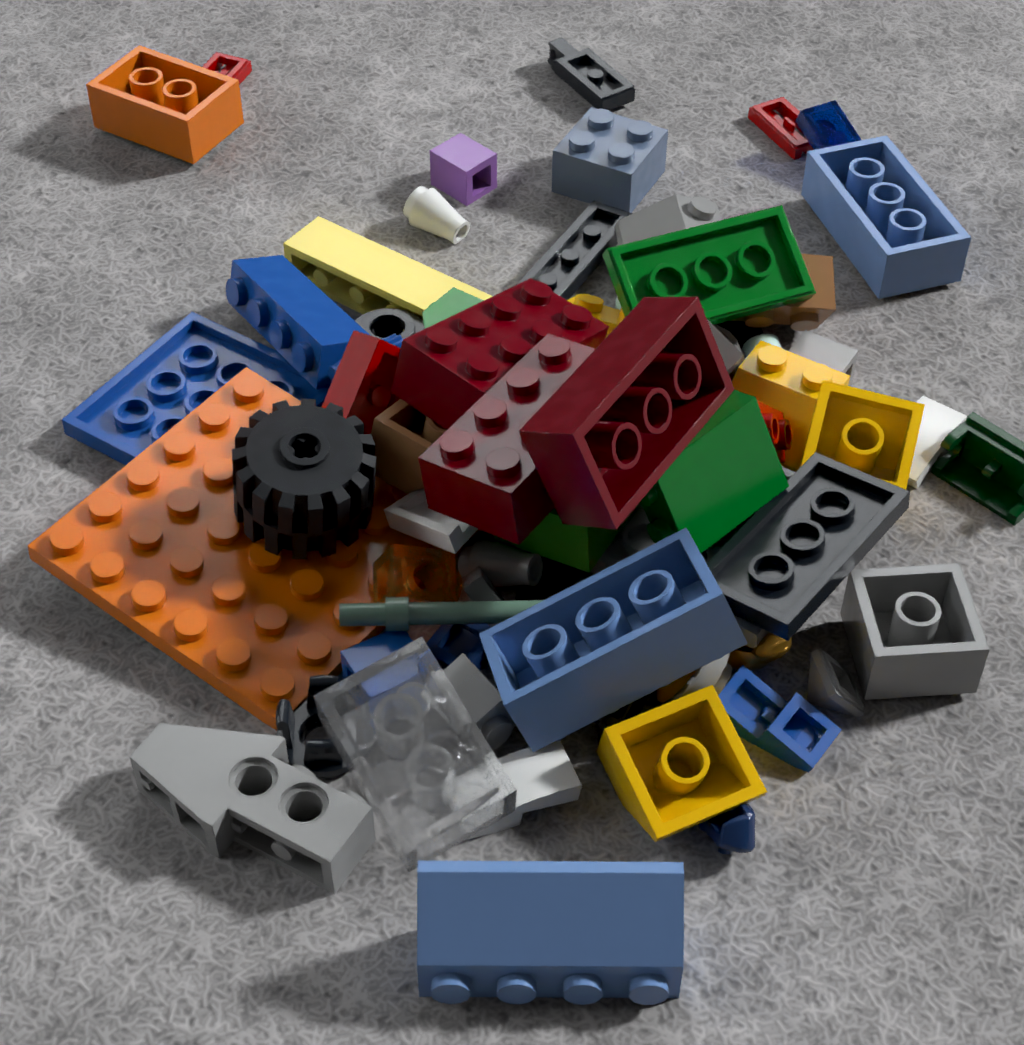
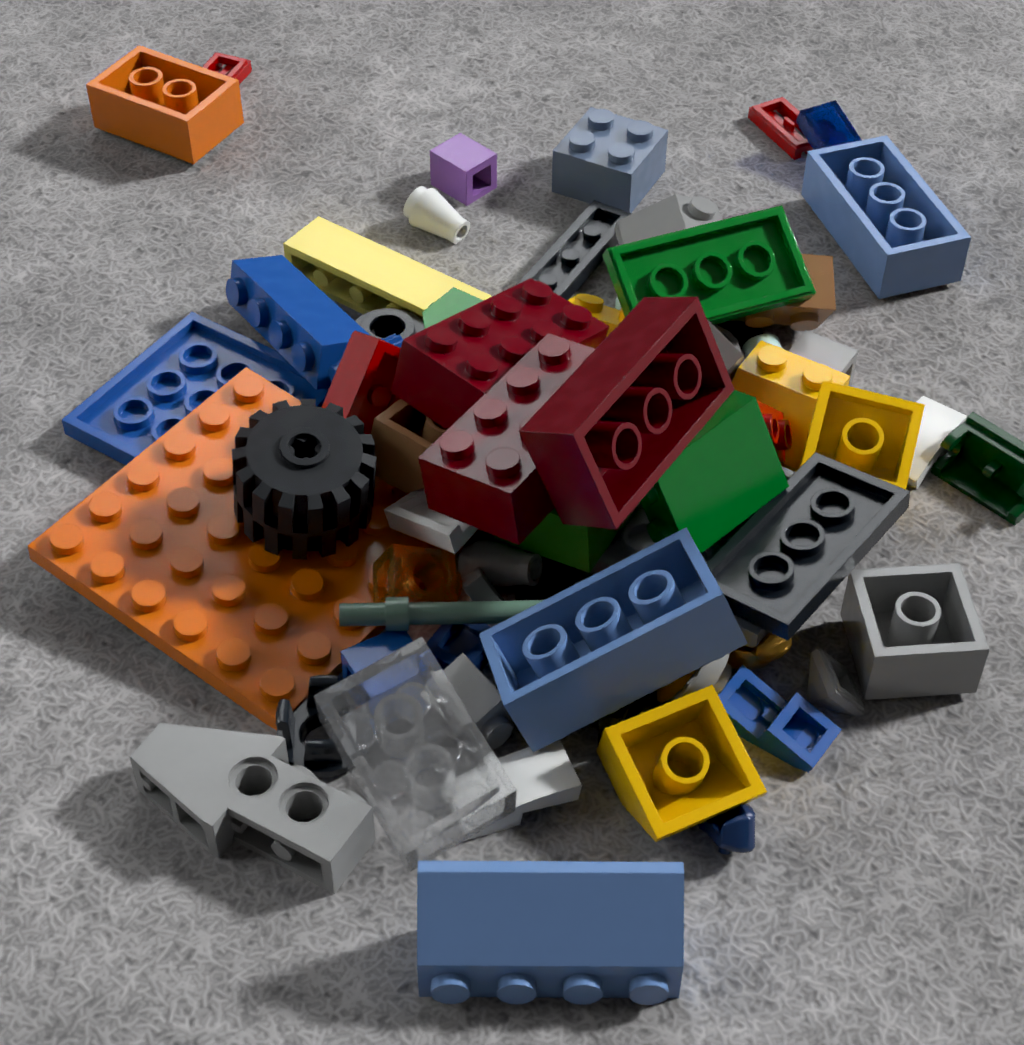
black hinge [548,37,635,110] -> none

